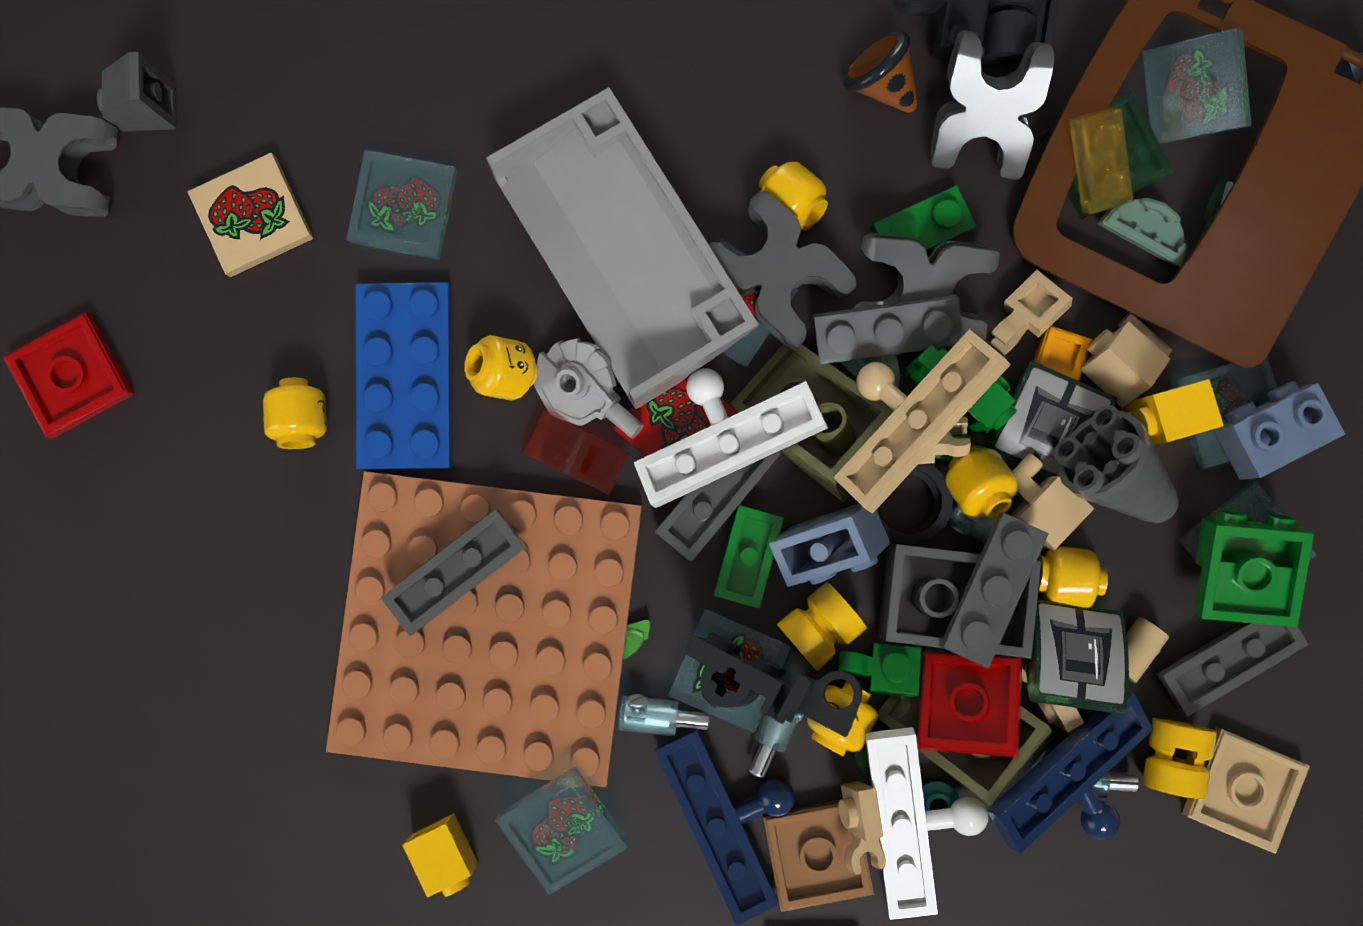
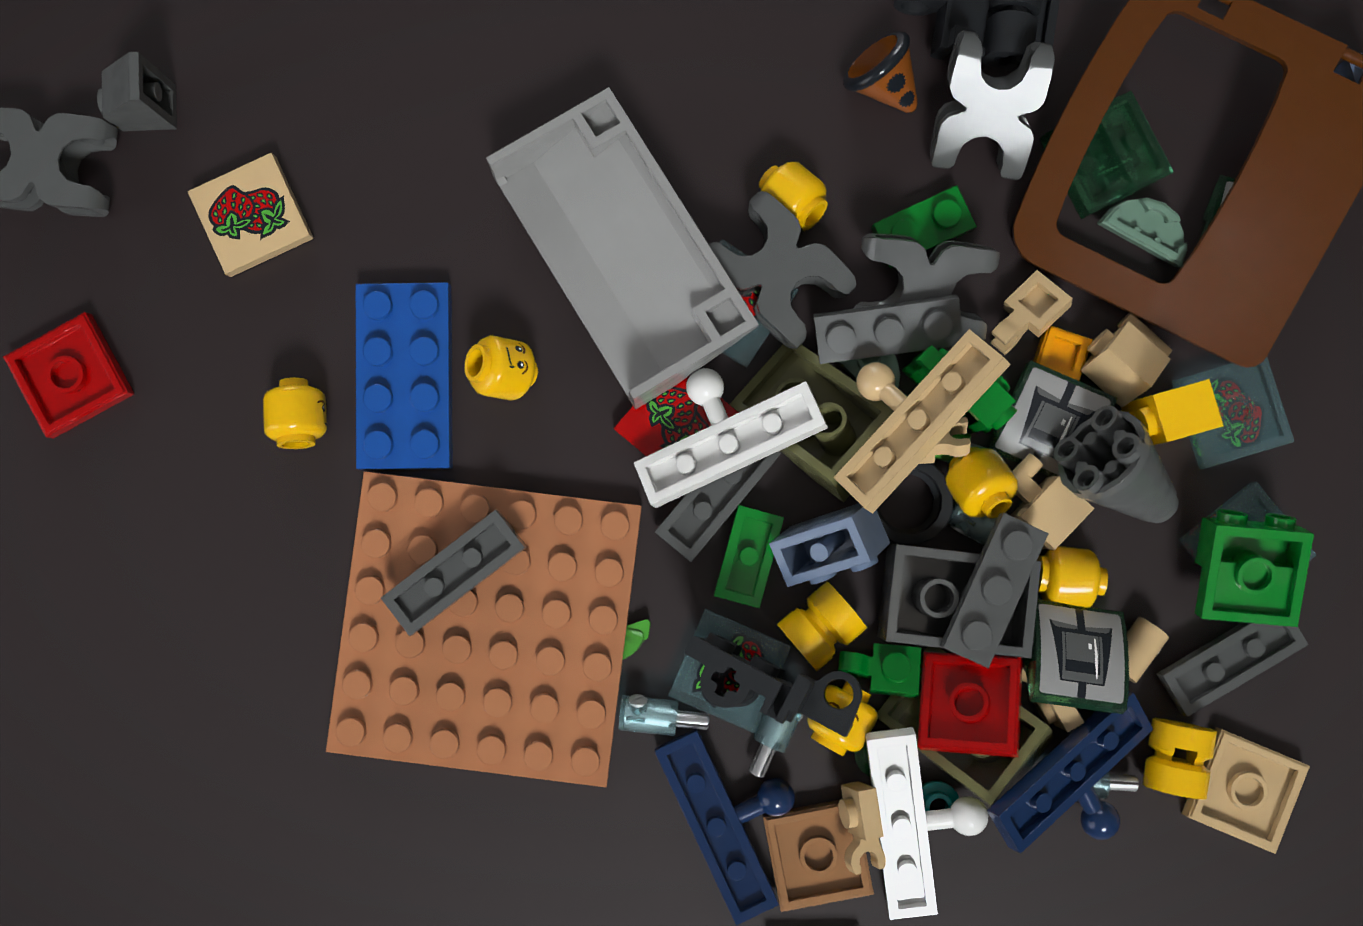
clear light blue tile [346,150,458,260] -> none
yellow brick [402,813,478,898] -> none
clear light blue tile [495,766,629,895] -> none
clear red slope [522,411,629,495] -> none
light grey piece [534,338,644,439] -> none
clear yellow plate [1069,107,1134,214] -> none
clear light blue tile [1142,28,1252,145] -> none
sand blue brick [1214,381,1345,480] -> none

